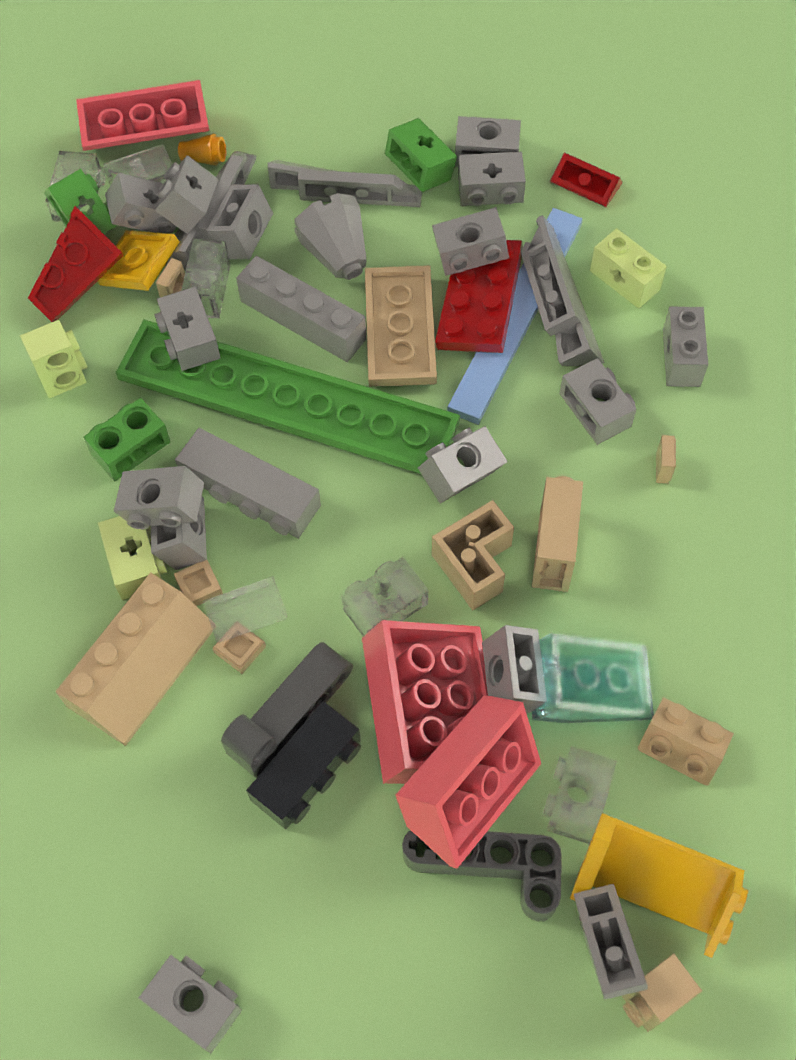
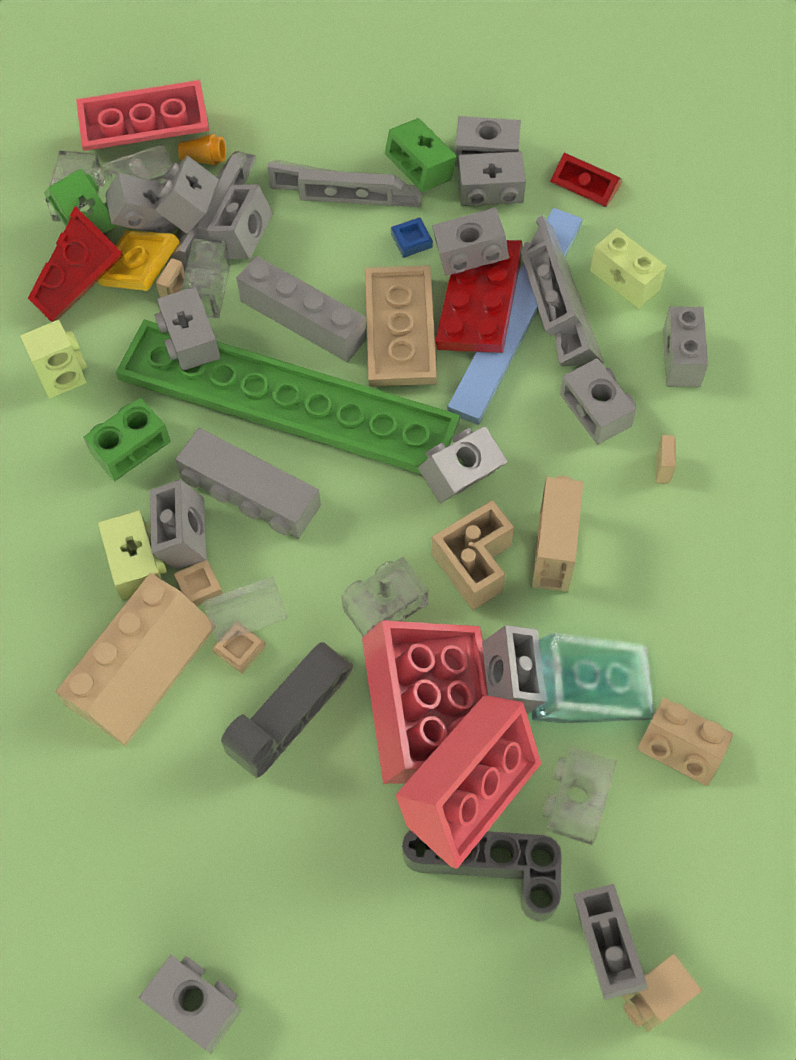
light grey brick [114,466,204,530] -> none
black brick [246,701,361,830] -> none
light grey cone [294,193,366,280] -> none
yellow panel [570,813,748,958] -> none
none -> blue tile [391,217,433,258]

